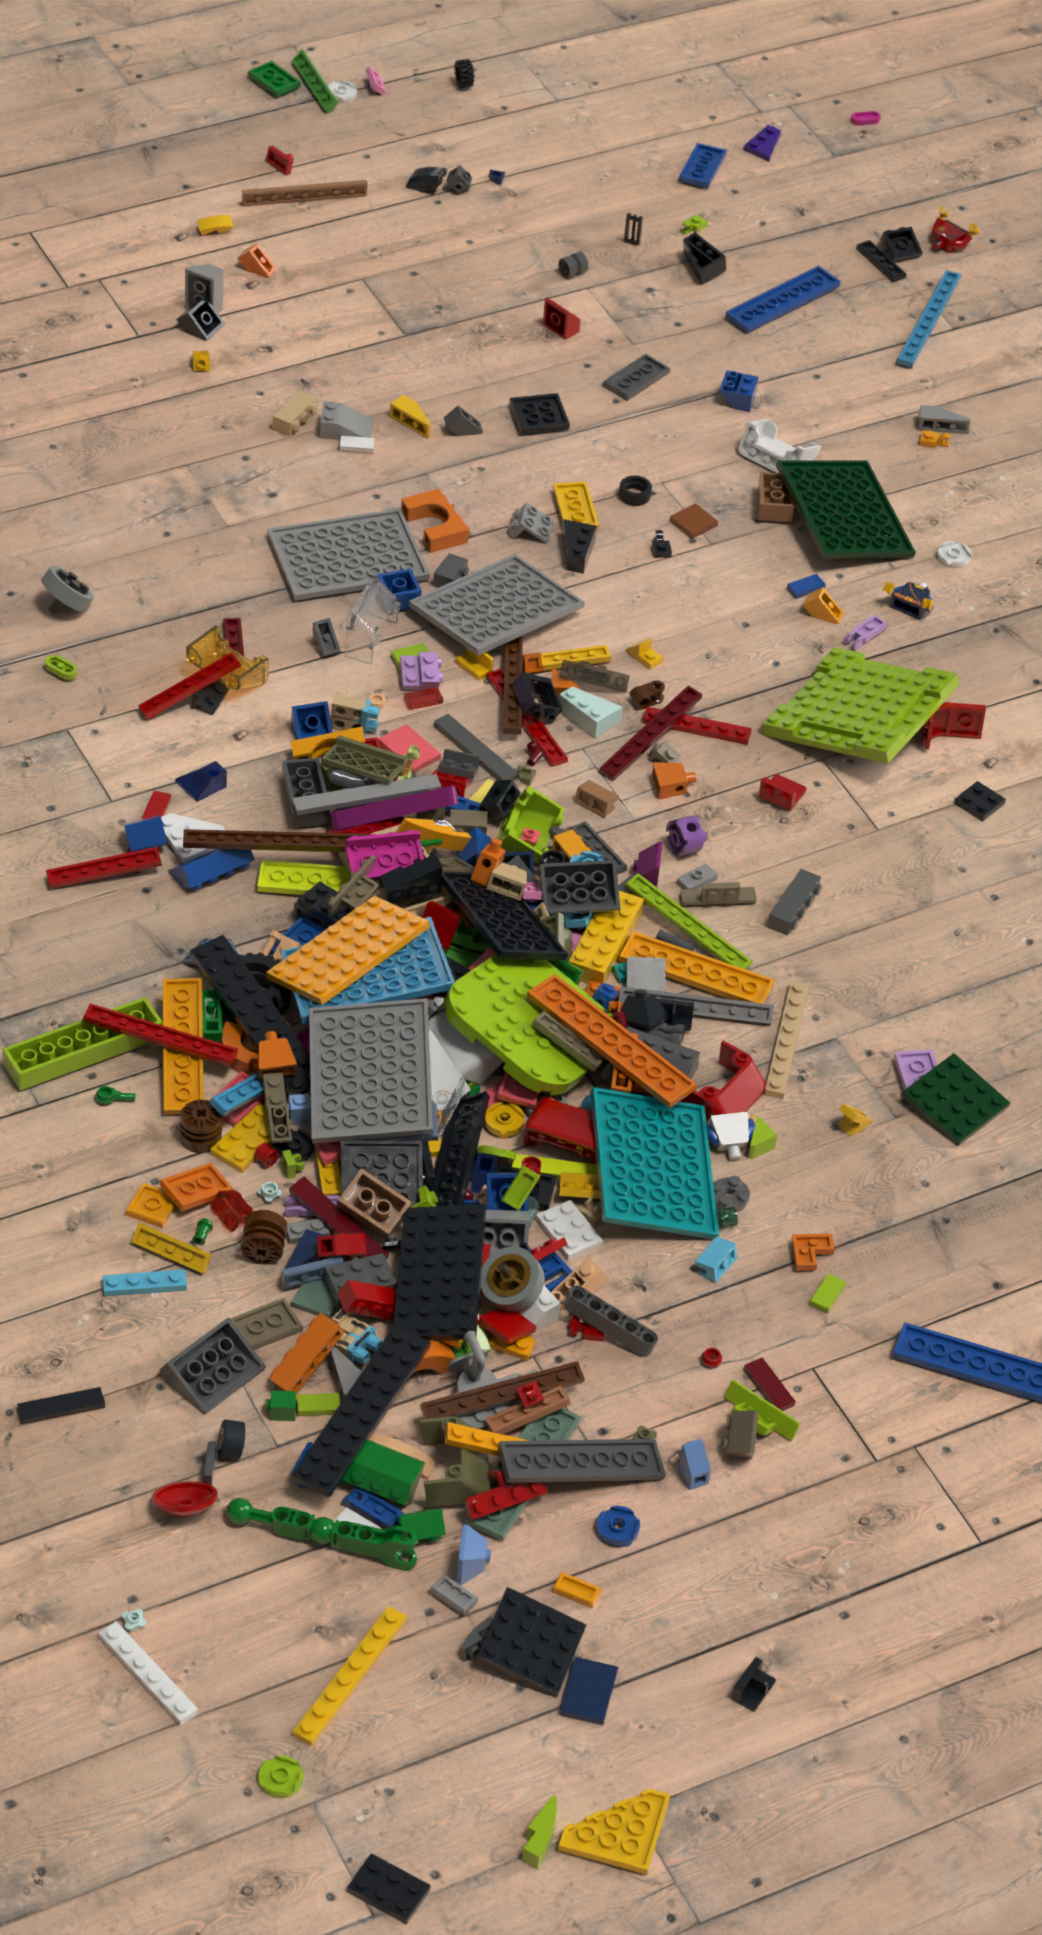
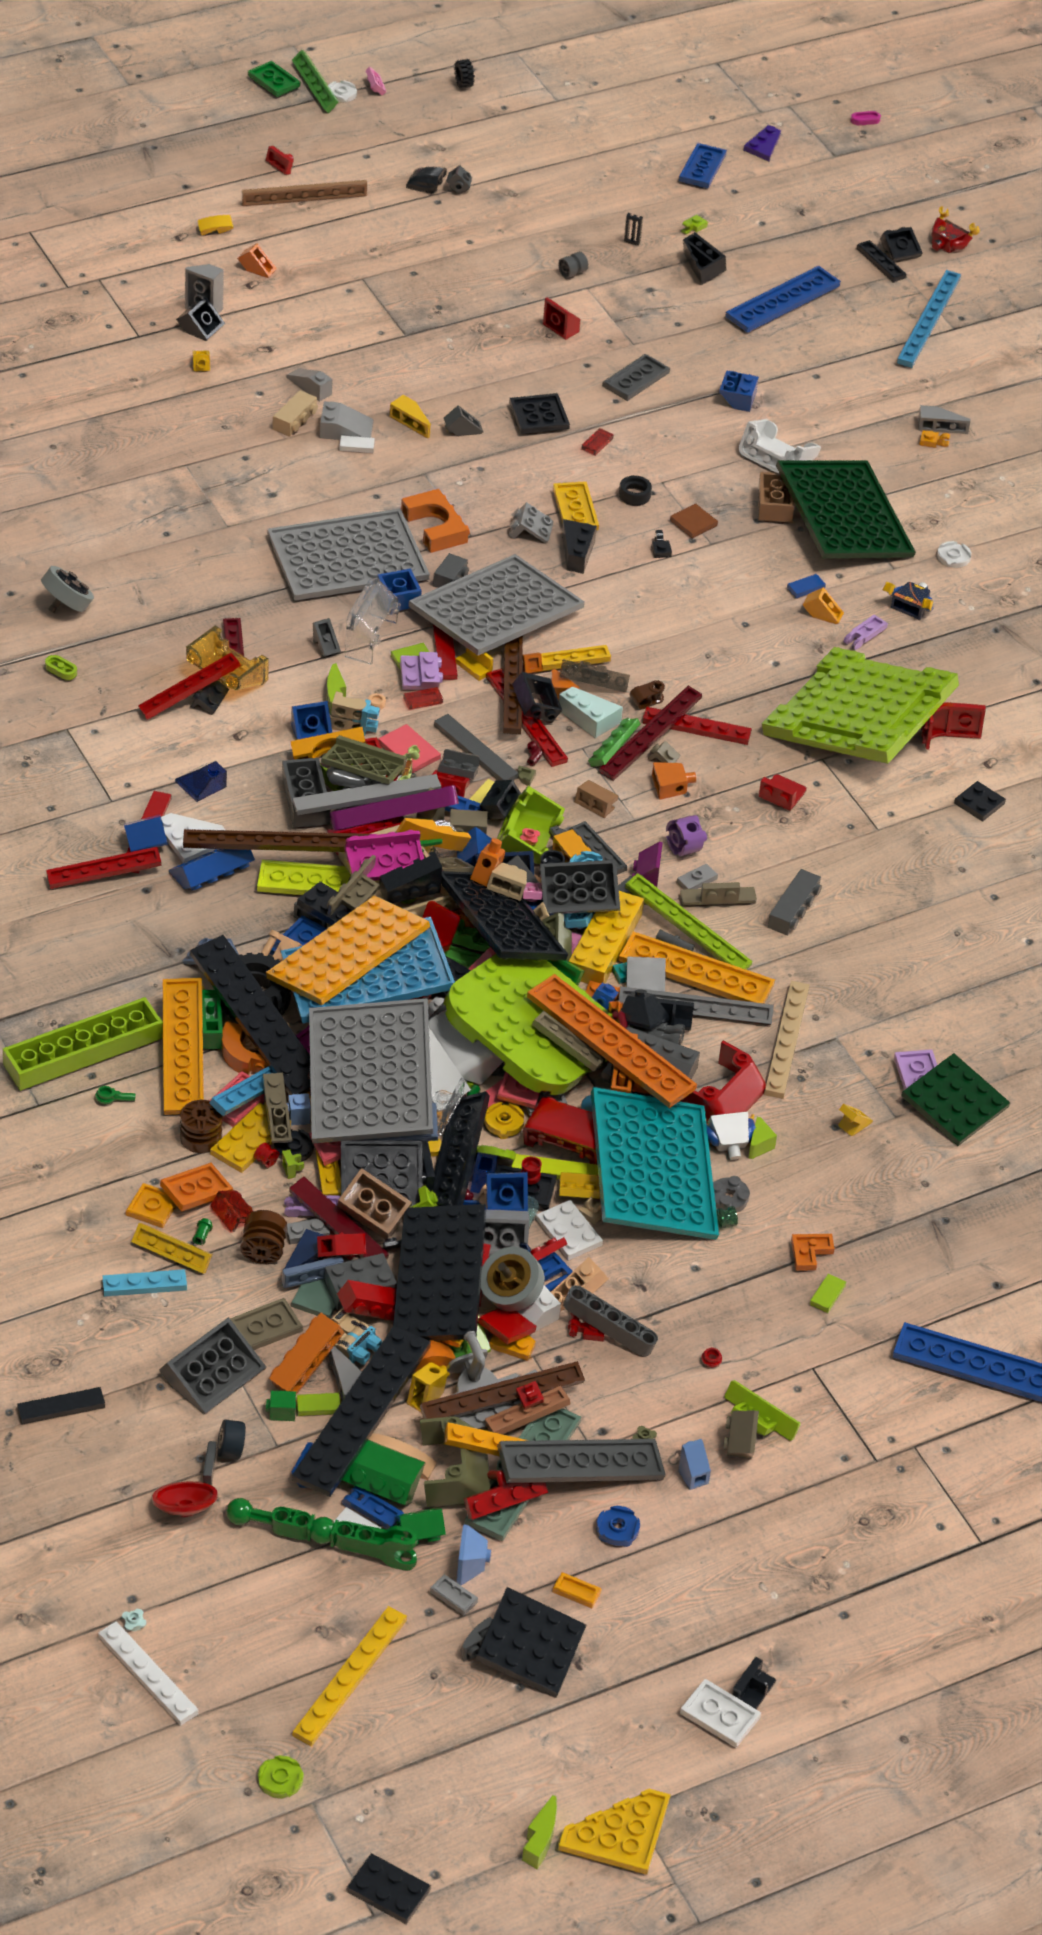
red tile [83,1003,238,1067] -> none
orange torso [258,1031,297,1079] -> none
light aqua plate [258,1182,282,1202] -> none
dark blue tile [489,169,505,185] -> none
lime tile [501,1165,540,1211] -> none
dark blue tile [560,1657,618,1725] -> none
yellow slope [626,638,664,670] -> none
medium azure hinge [695,1237,737,1283] -> none
dark red tile [744,1357,796,1411] -> none
none -> light grey slope [286,368,332,402]
none -> lime slope [327,663,346,715]
none -> yellow torso [407,1362,450,1413]
none -> red tile [432,623,458,680]
none -> clear red tile [581,428,614,456]
none -> bright green plate [588,718,641,767]
none -> white plate [680,1679,761,1748]

